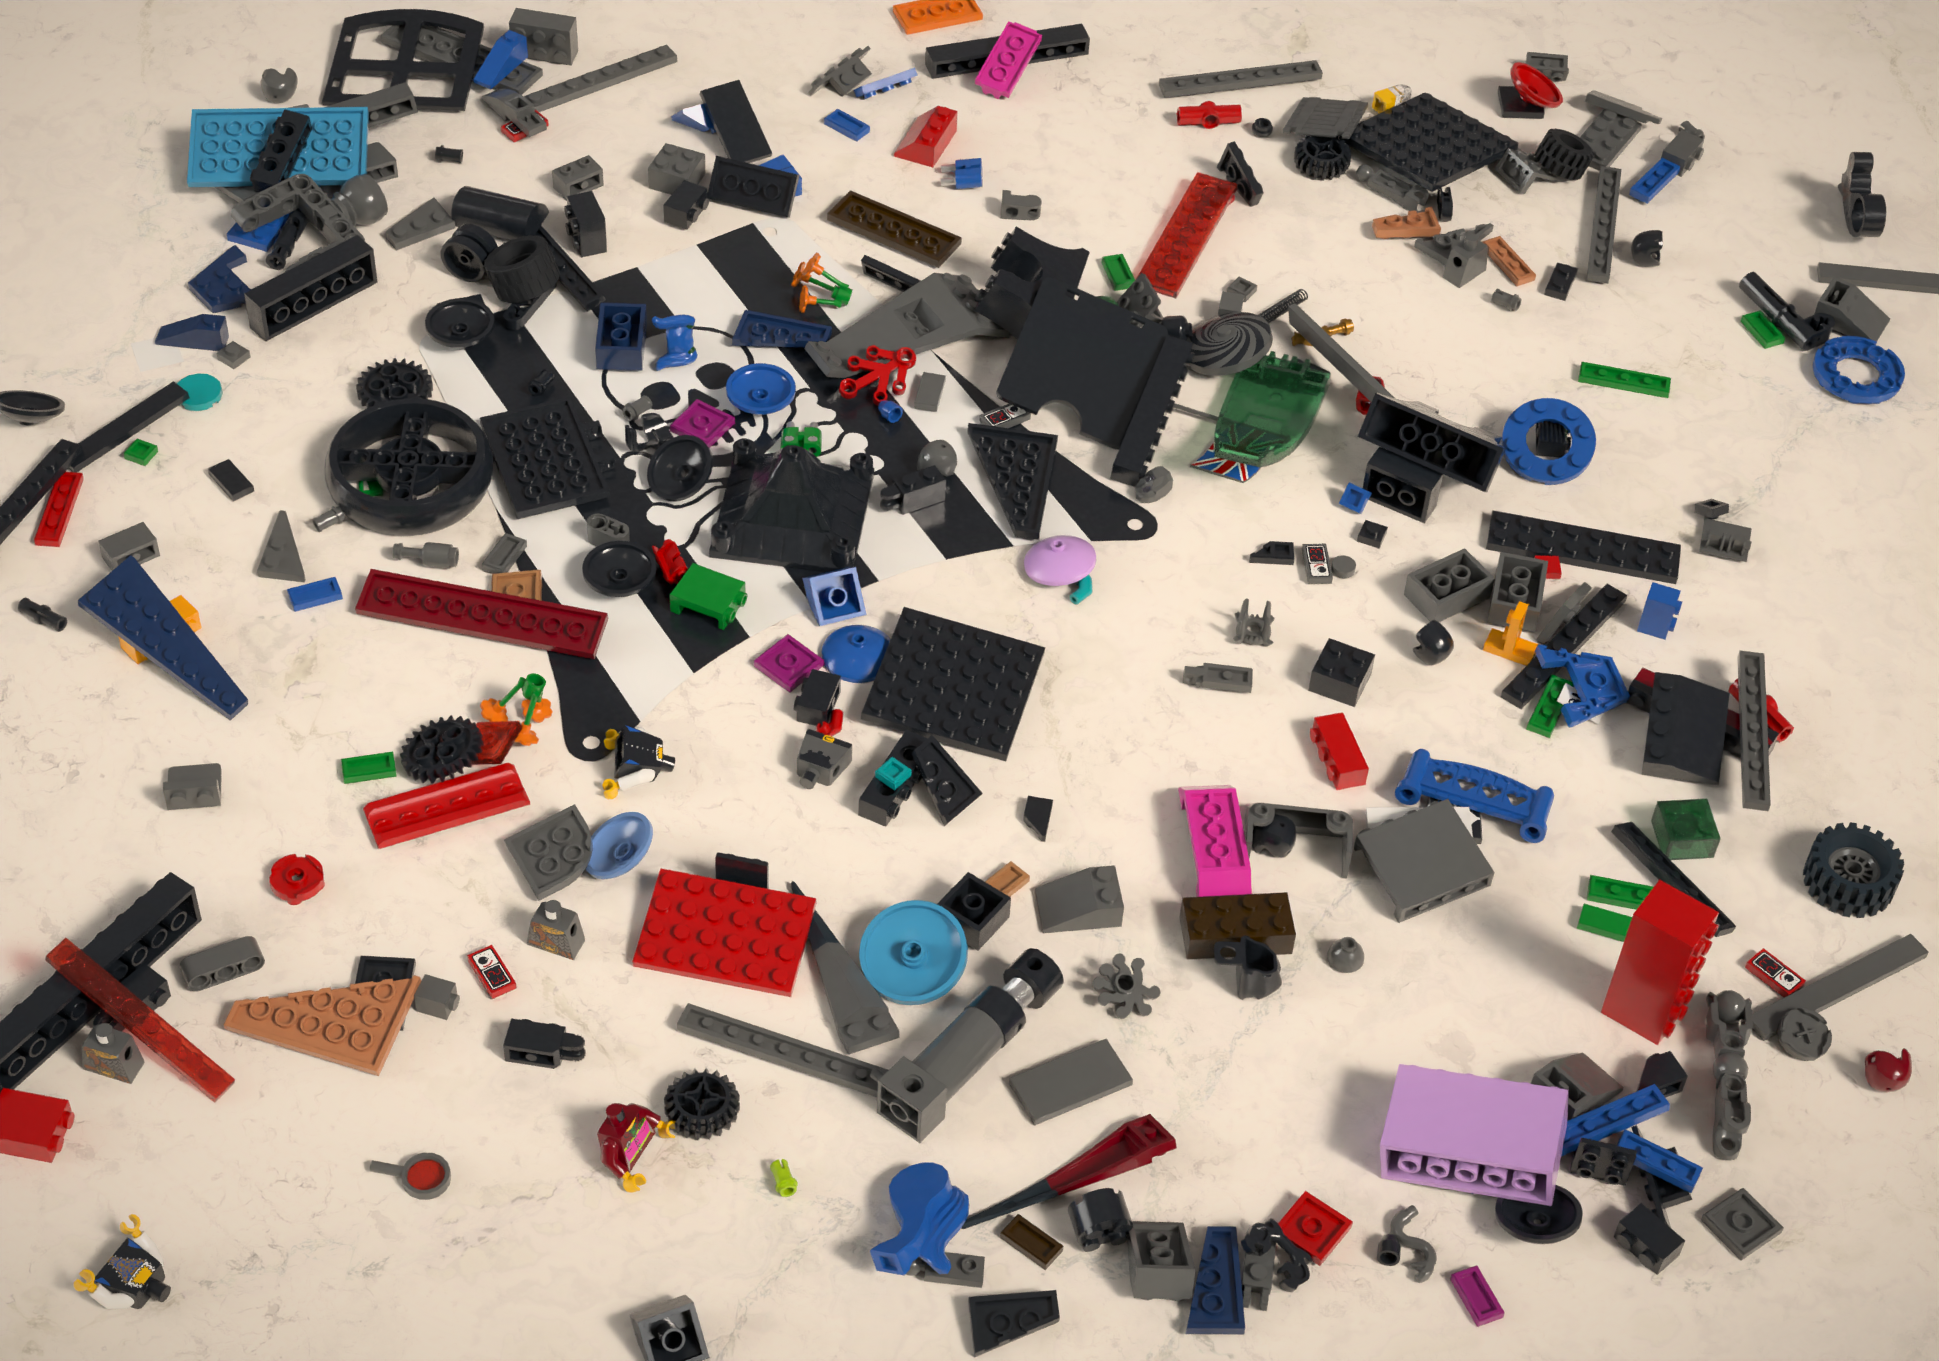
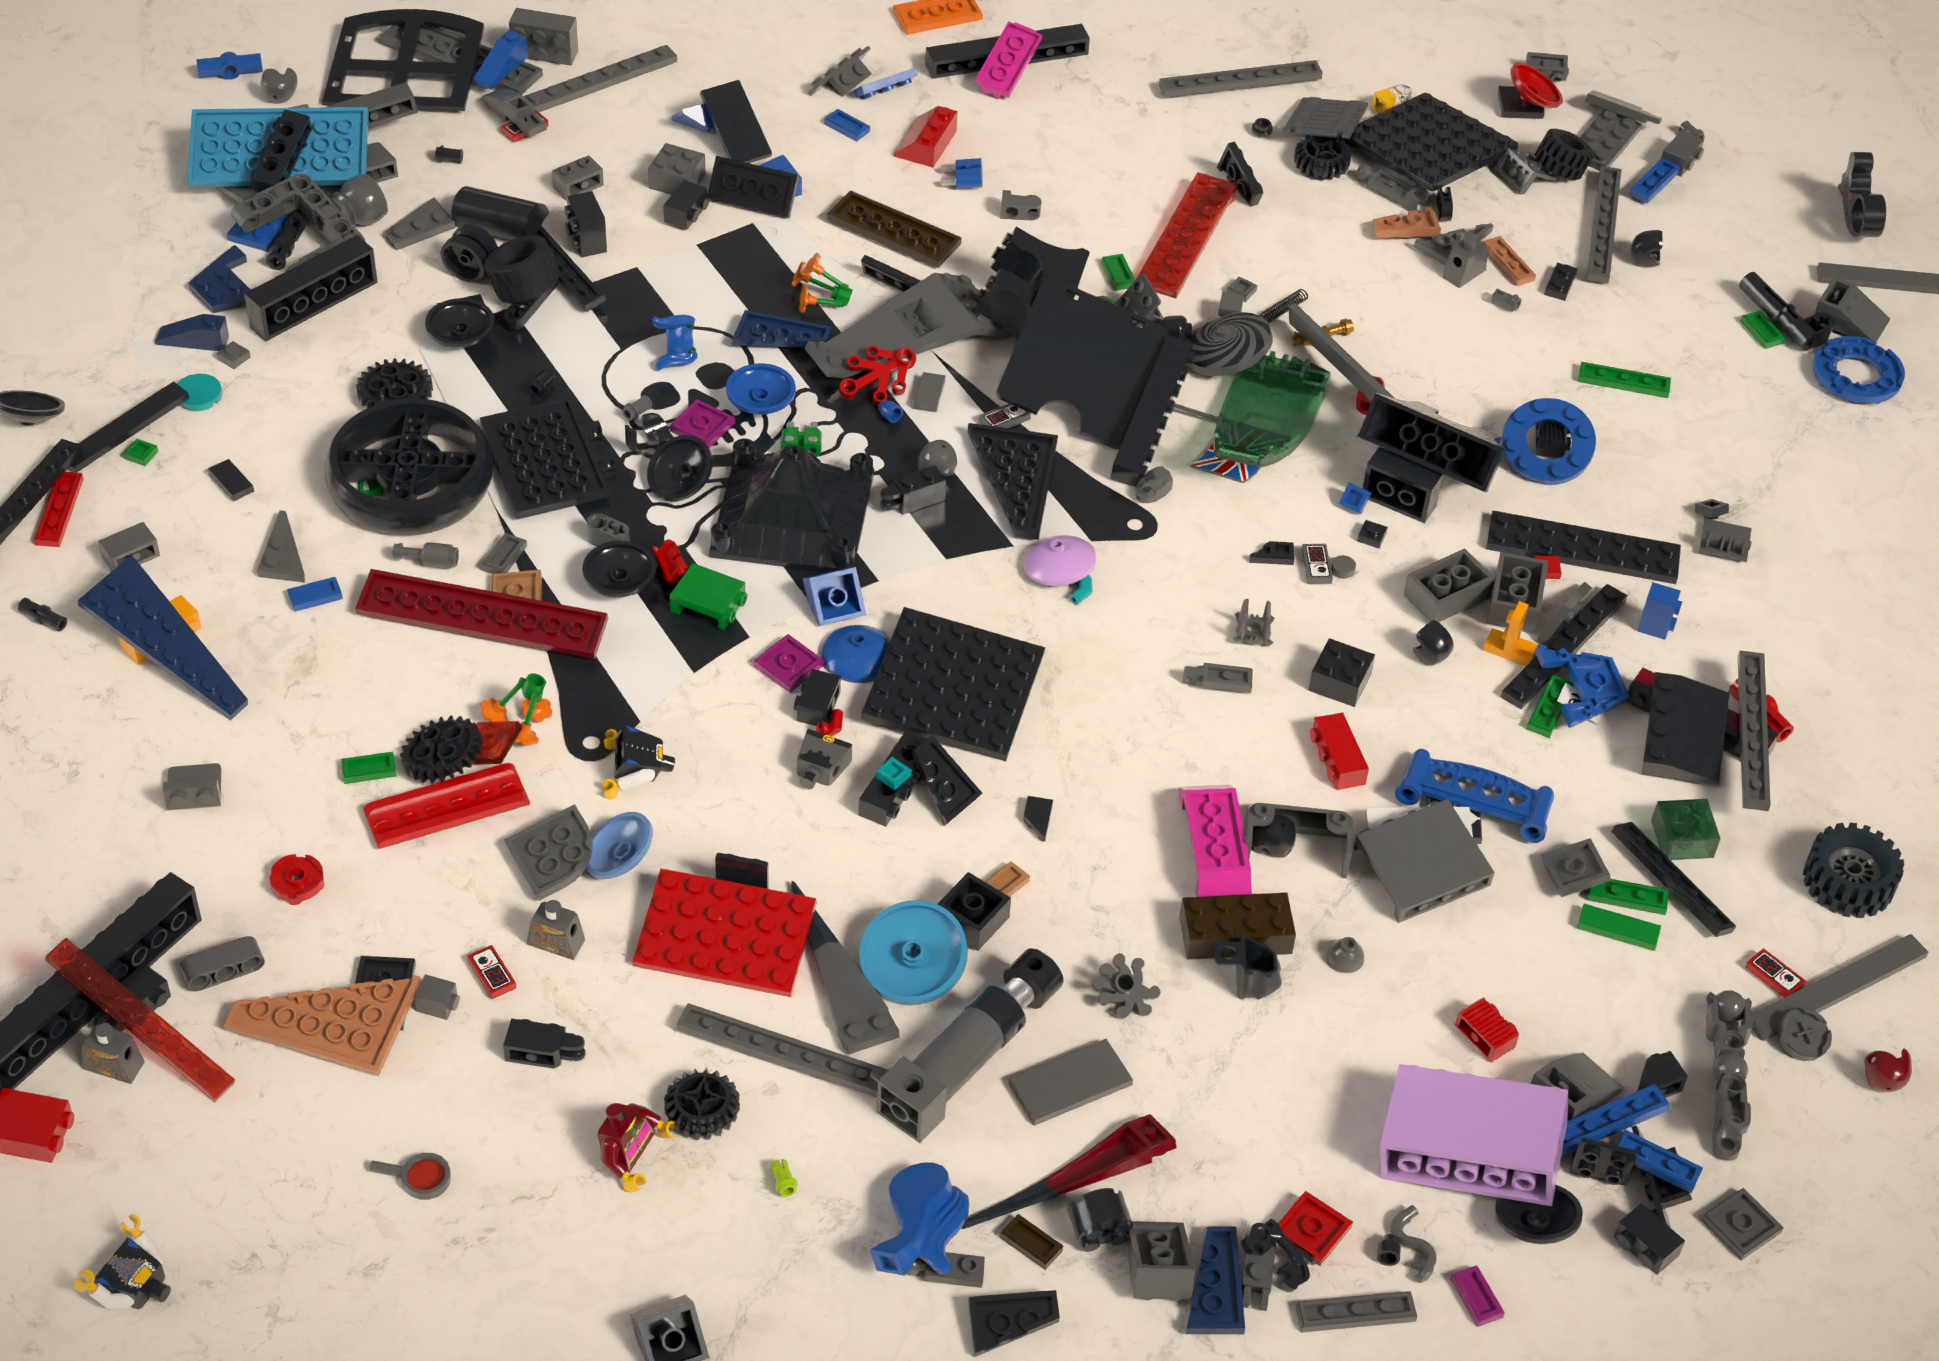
dark grey pin [312,506,345,532] -> none
dark blue brick [595,303,647,371] -> none
dark grey slope [1035,865,1124,933] -> none
red piece [1177,101,1242,129] -> none
red brick [1601,880,1719,1045] -> none
none -> blue piece [196,52,263,80]
none -> dark grey tile [1296,1291,1417,1333]
none -> red brick [1455,997,1519,1063]
none -> dark grey plate [1541,838,1611,897]

